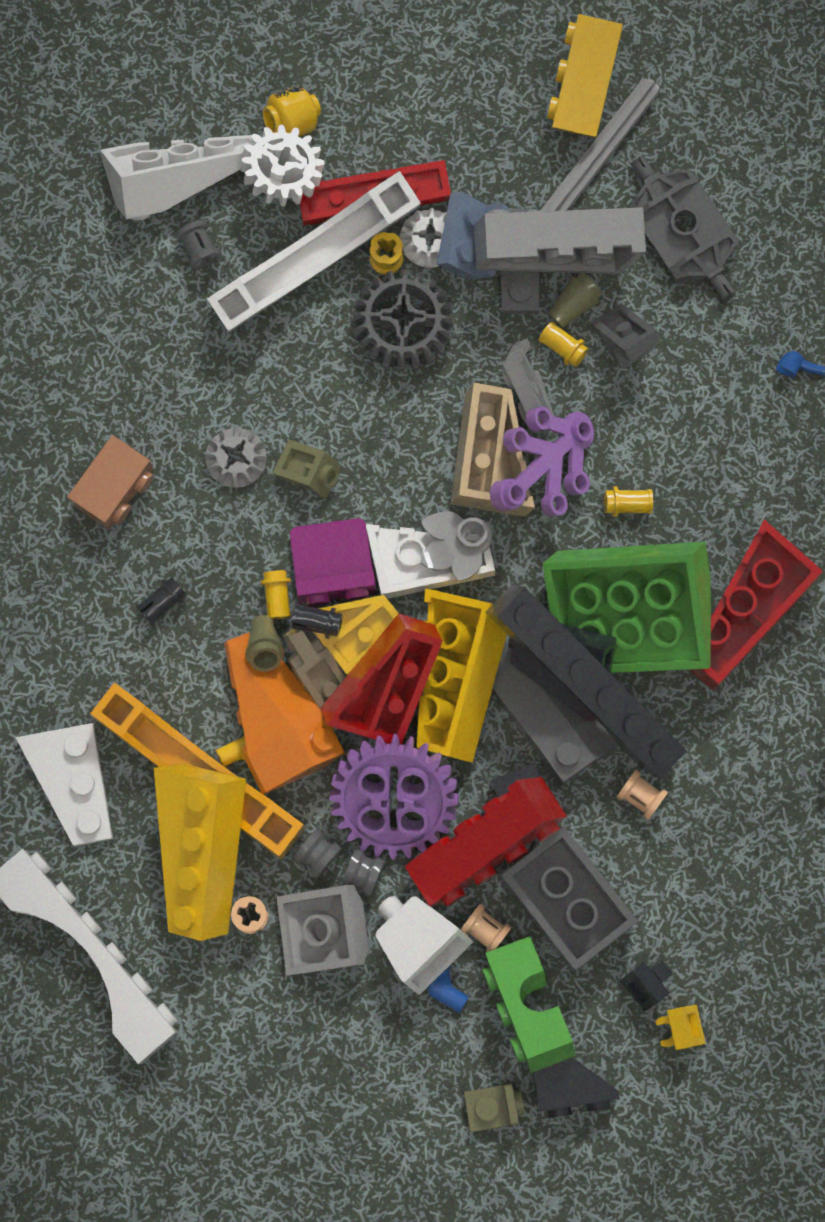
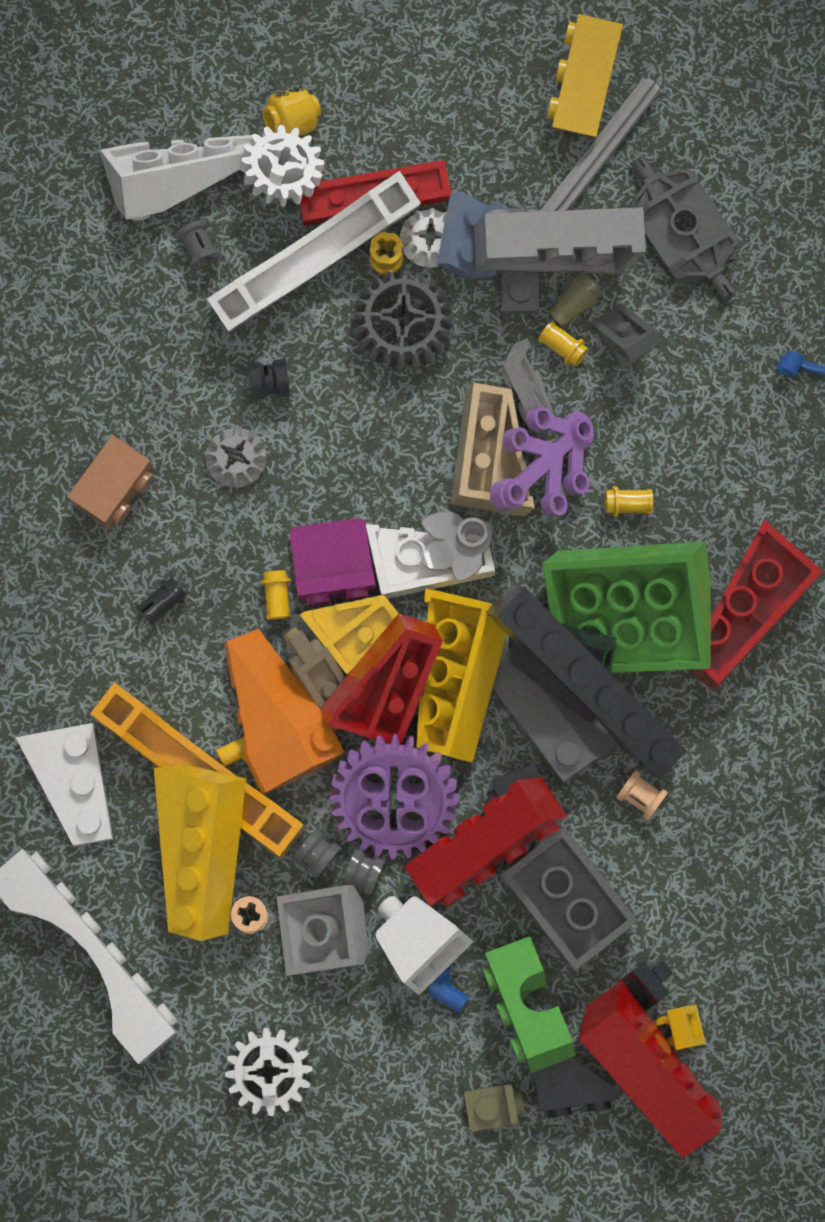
olive cone [245,615,285,672] -> none
olive bracket [273,439,341,499] -> none
black pin [291,603,343,639] -> none
light nougat bush [460,904,512,952] -> none
none -> white gear [225,1028,313,1116]
none -> black wheel [248,359,290,401]
none -> red wedge [579,980,722,1158]

